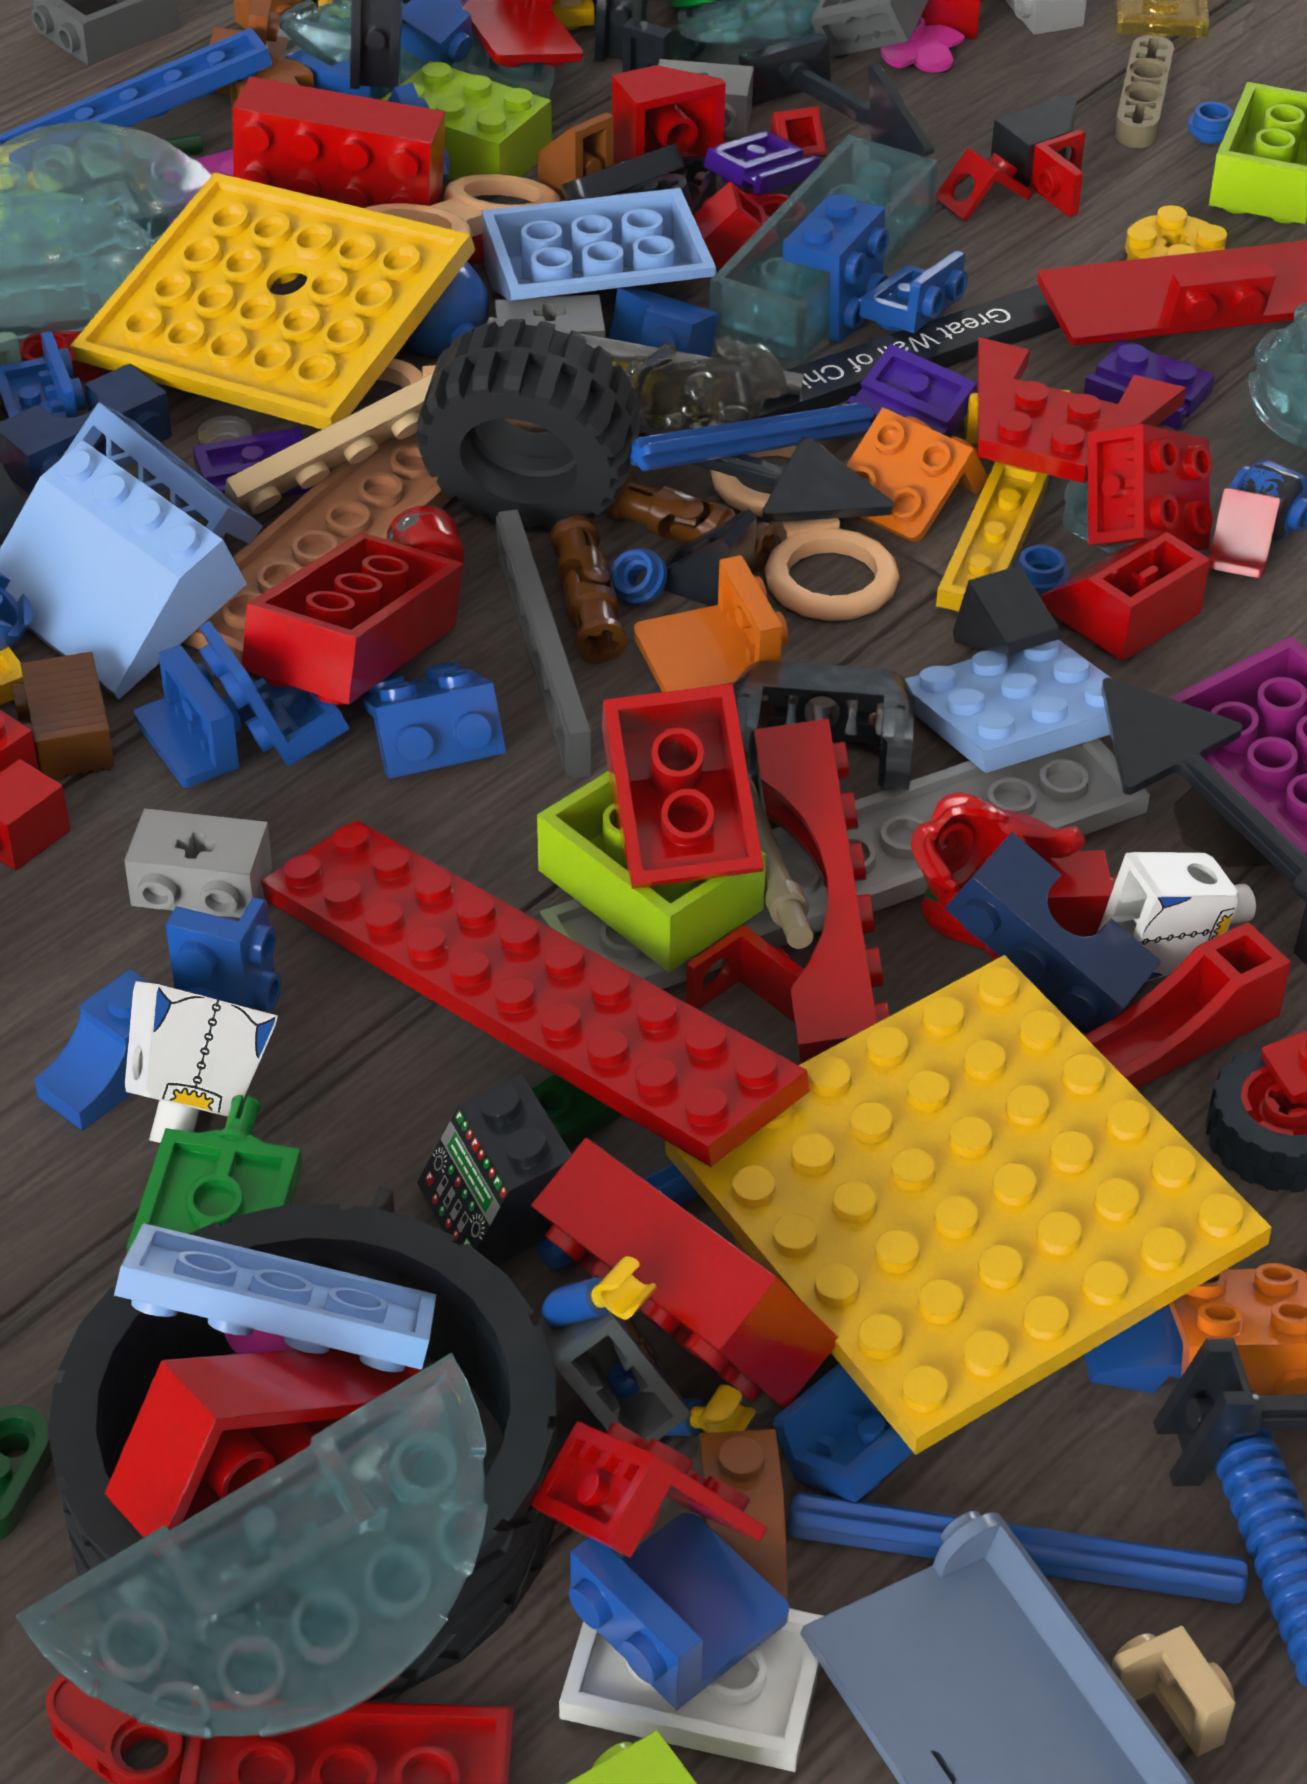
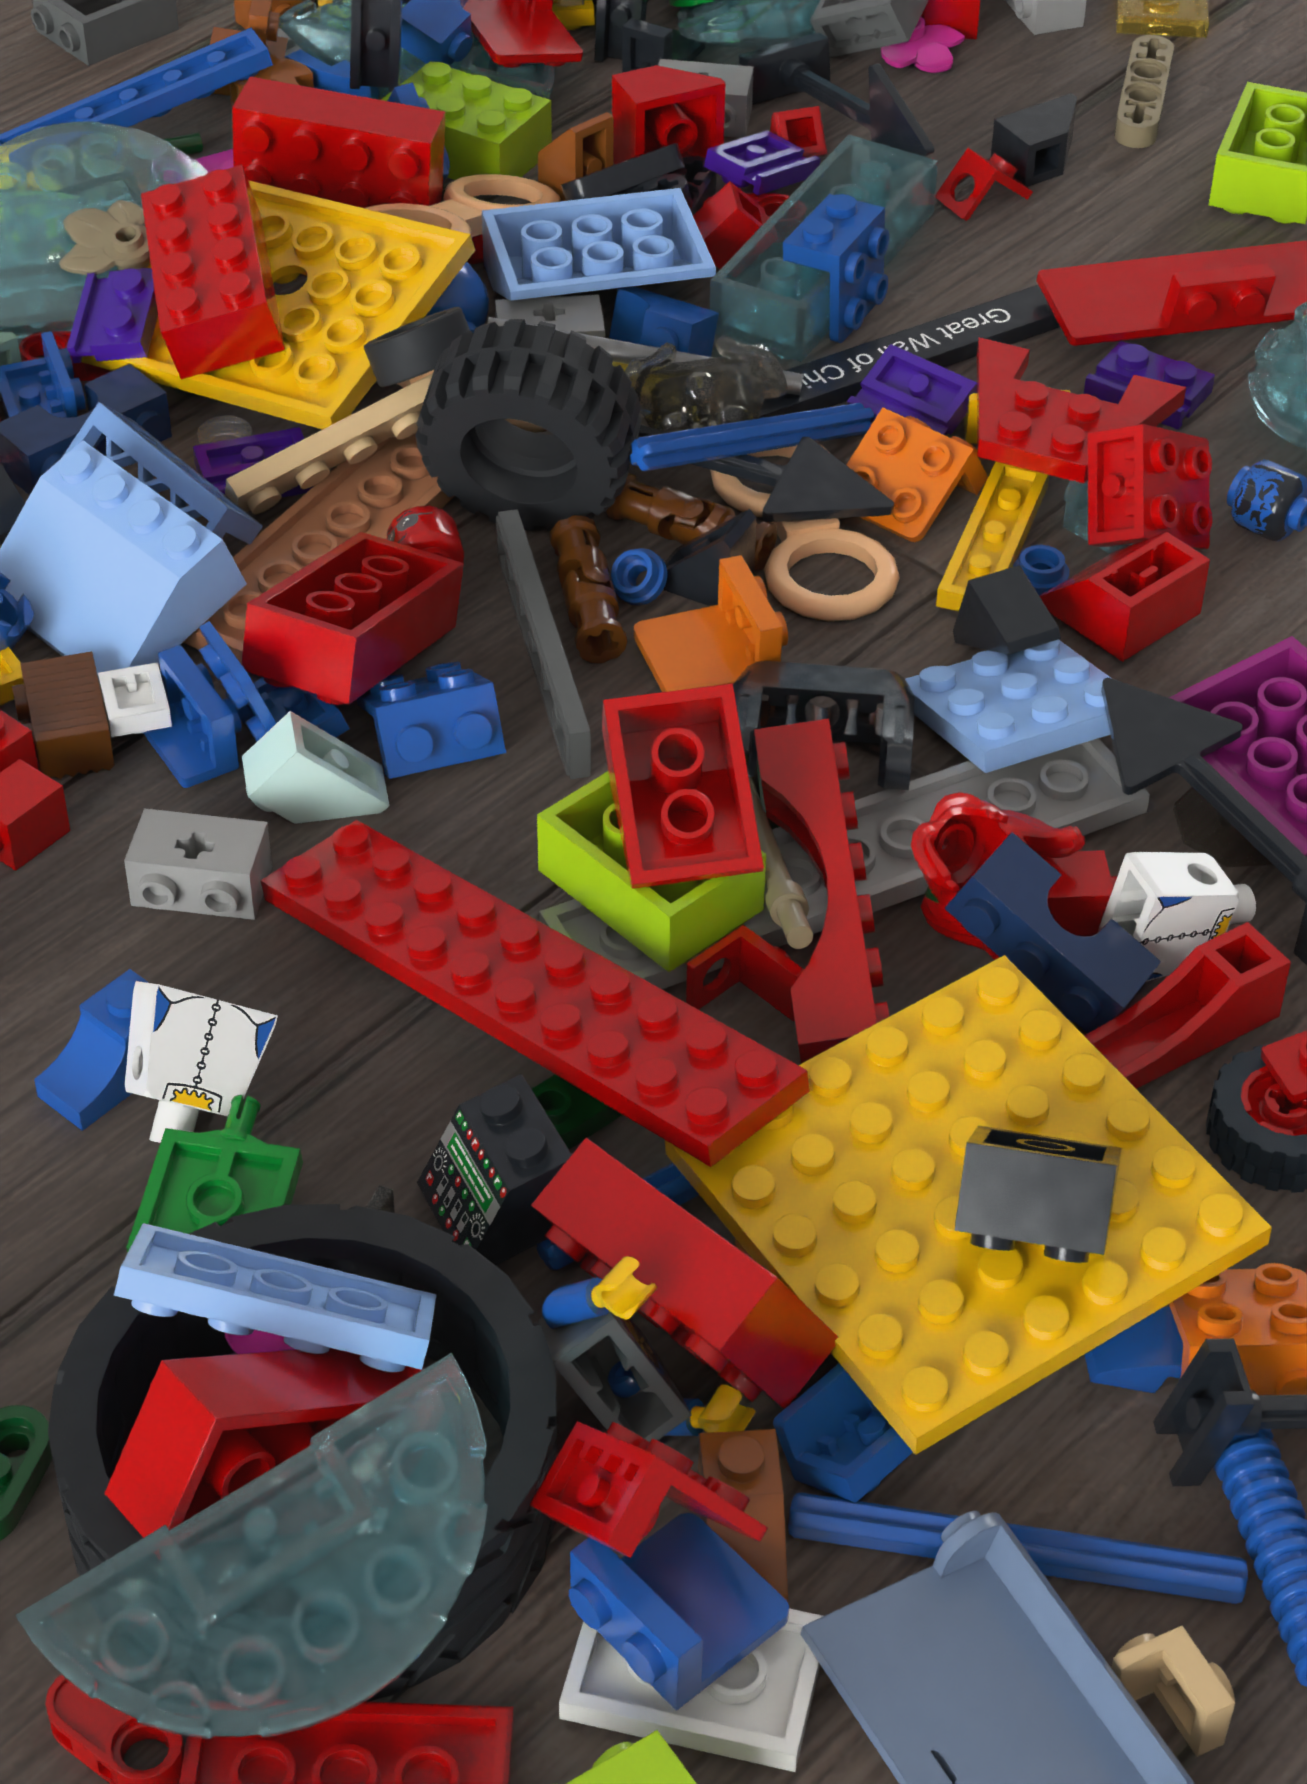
blue bracket [165,897,282,1012] -> none
blue bracket [859,250,968,333] -> none
red bracket [1030,129,1086,217] -> none
yellow plate [1124,205,1227,260] -> none
blue plate [1188,101,1233,144] -> none
bracket [1207,488,1280,578] -> none
none -> dark tan plate [59,200,151,275]
none -> dark purple plate [67,268,158,363]
none -> white bracket [98,662,172,737]
none -> red brick [141,165,285,380]
none -> light aqua slope [242,711,390,824]
none -> black tyre [364,307,470,387]
none -> black slope [954,1125,1122,1263]

